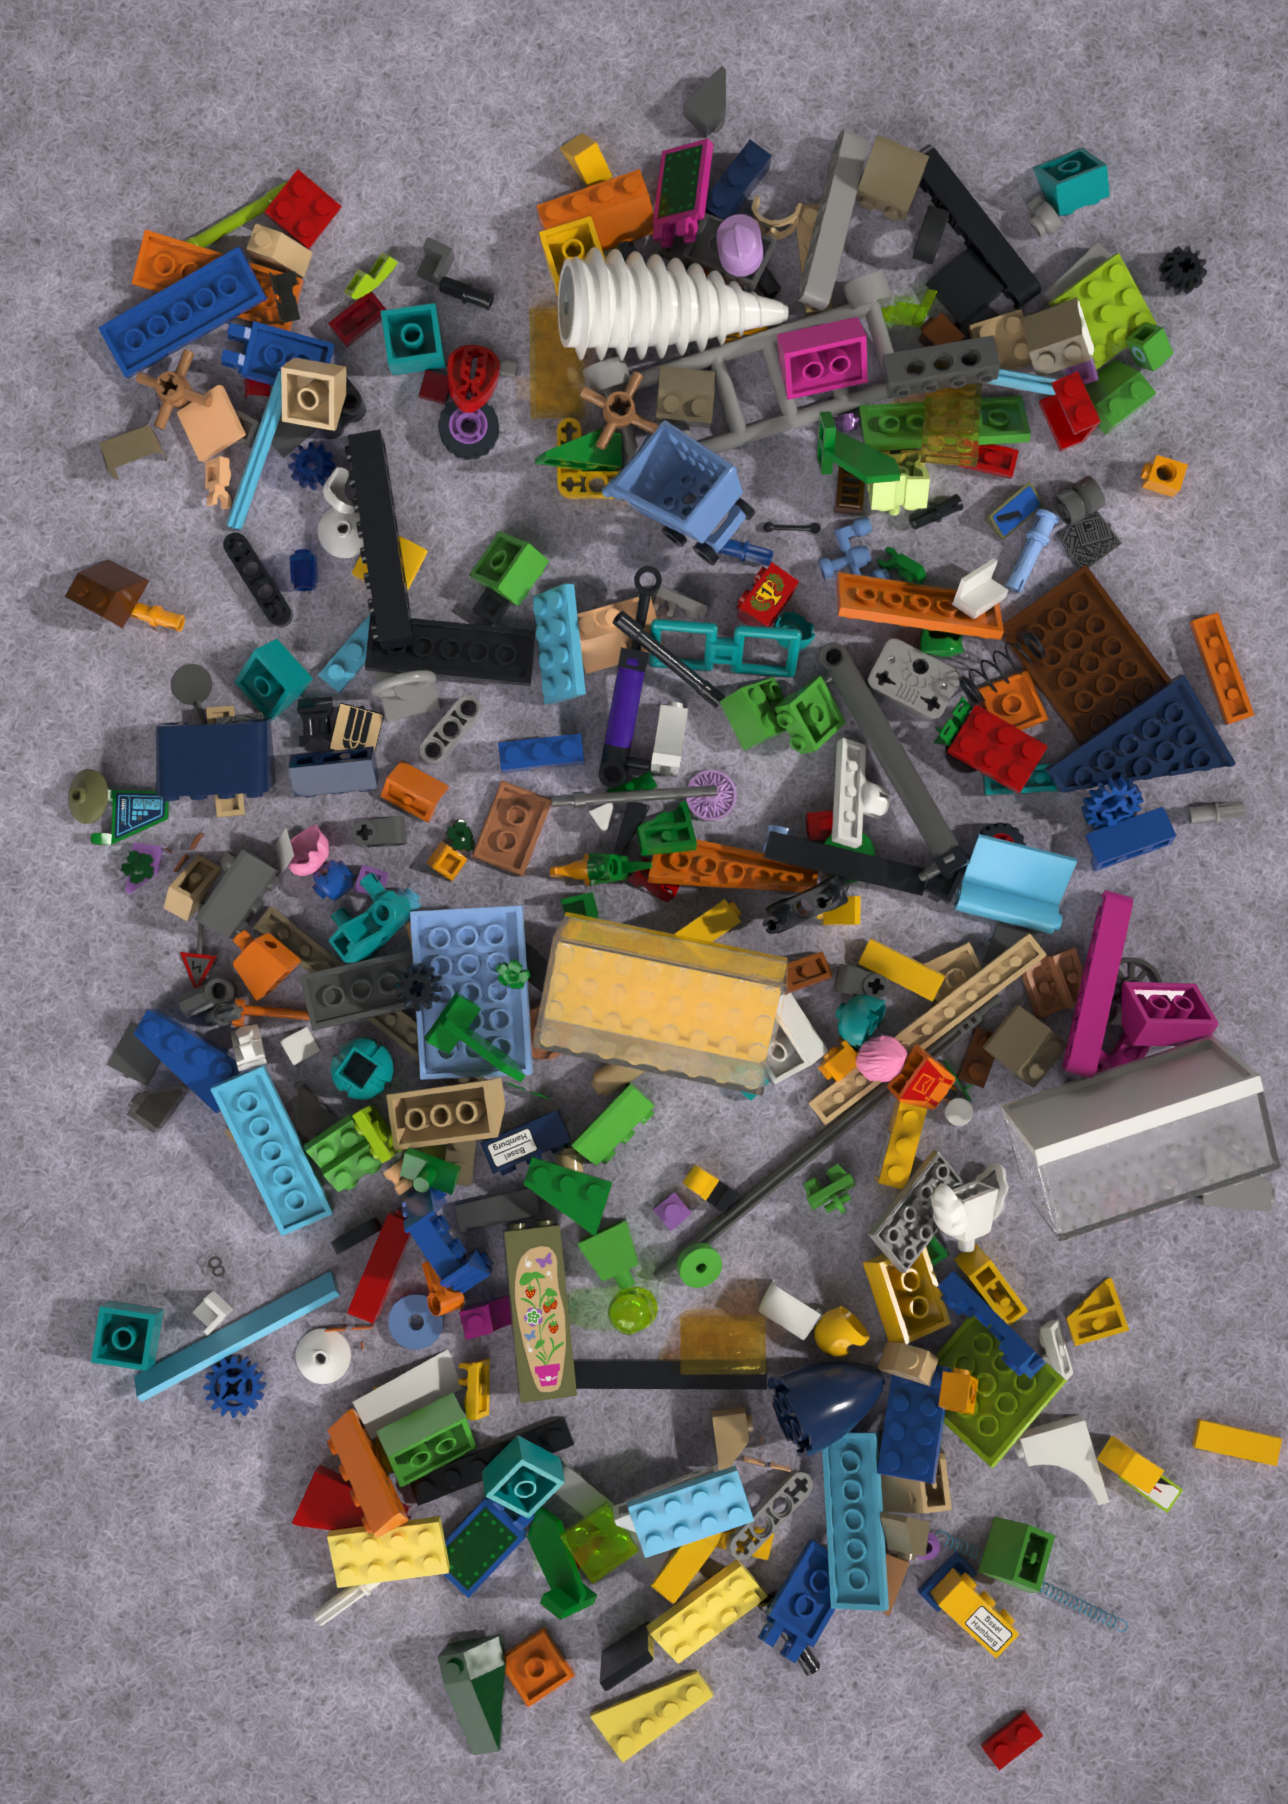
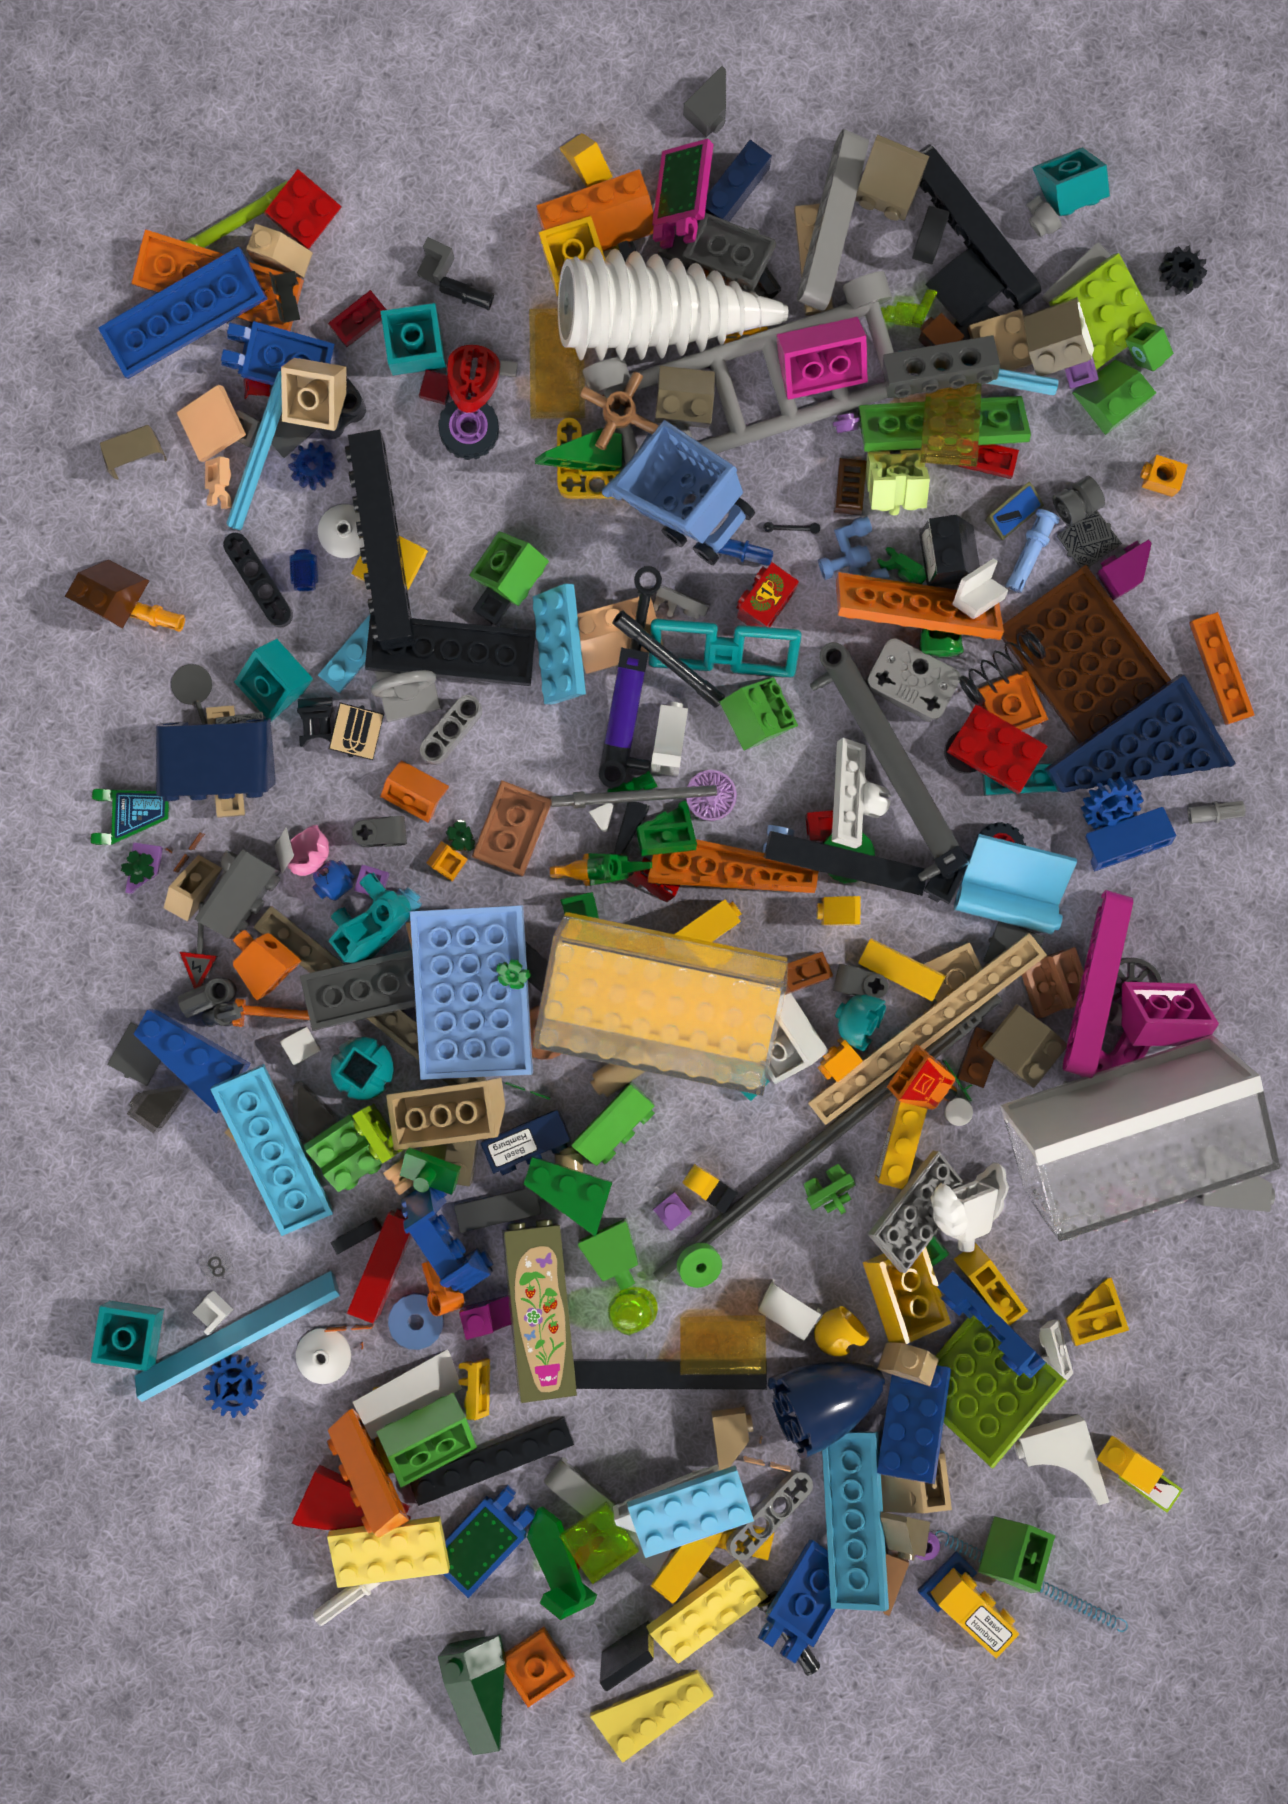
olive dish [68,769,108,824] -> none
medium nougat bar [136,349,212,430] -> none
white plate [230,1024,267,1071] -> none
brick [288,746,379,798] -> none
white hair [323,467,355,515] -> none
lime slope [344,252,398,300] -> none
black gear [395,963,444,1012] -> none
green piece [424,992,526,1082] -> none
teal brick [482,1435,565,1519] -> none
blue arch [498,733,585,774] -> none
lavender piece [716,214,763,277] -> none
tan helmet [751,196,803,240] -> none
black piece [763,875,849,934] -> none
teal hair [773,612,816,651] -> none
bright green plate [775,676,846,755] -> none
green piece [816,411,901,484] -> none
bright pink hair [856,1035,907,1082] -> none
black axle [908,493,963,530] -> none
green piece [934,697,973,746] -> none
light orange brick [938,1368,978,1415] -> none
red plate [981,1710,1043,1771] -> none
red panel [1038,371,1101,452] -> none
yellow tile [1192,1418,1282,1466] -> none
none -> black slope [919,514,980,587]
none -> magenta slope [1096,539,1152,601]

